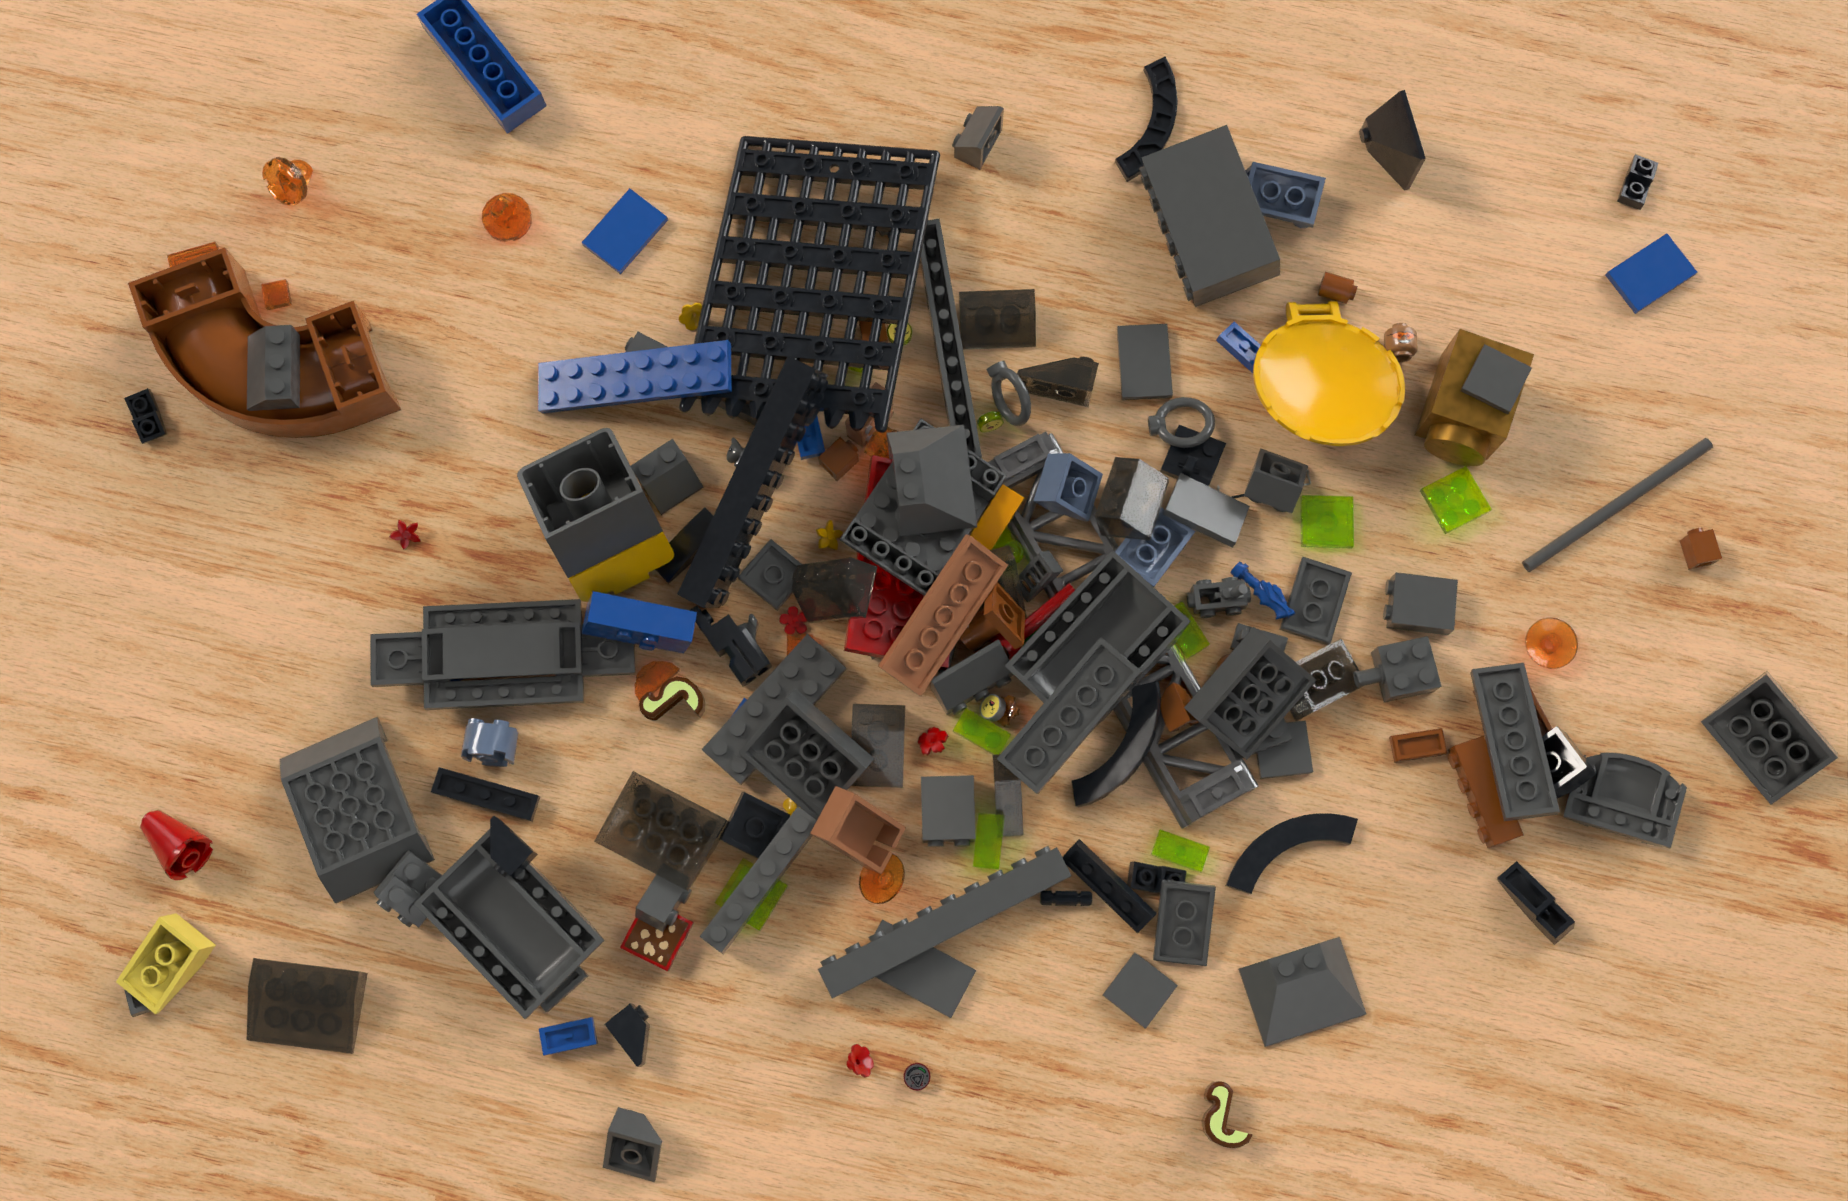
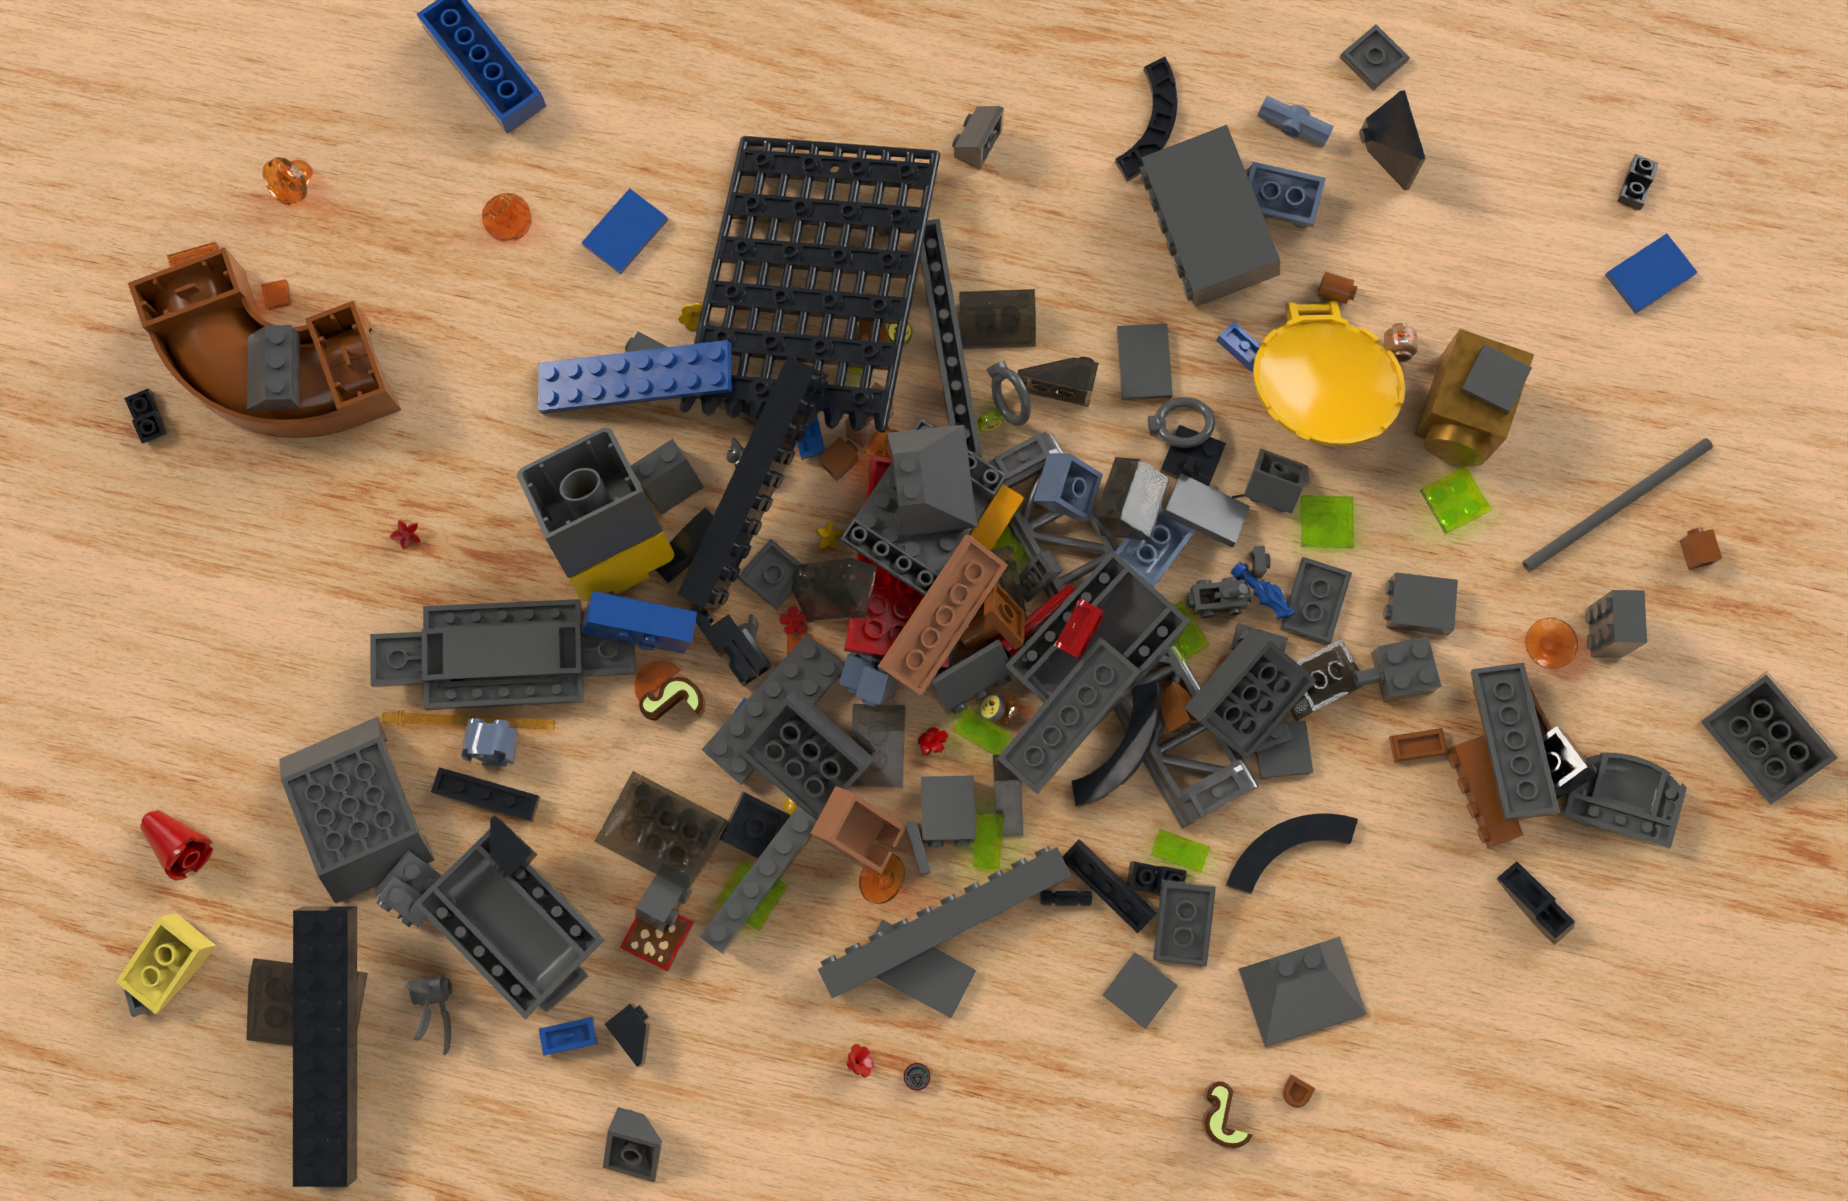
none -> black brick [293,906,357,1187]
none -> clear yellow bar [381,710,555,730]
none -> dark grey plant [405,974,452,1055]
none -> sand blue brick [839,653,899,707]
none -> dark grey tile [906,820,931,876]
none -> red hinge [1054,599,1105,660]
none -> dark grey plate [1251,546,1270,577]
none -> sand blue piece [1257,96,1334,147]
none -> dark orange tile [1282,1074,1316,1107]
none -> dark grey tile [1340,24,1410,91]
none -> dark grey brick [1585,590,1647,658]

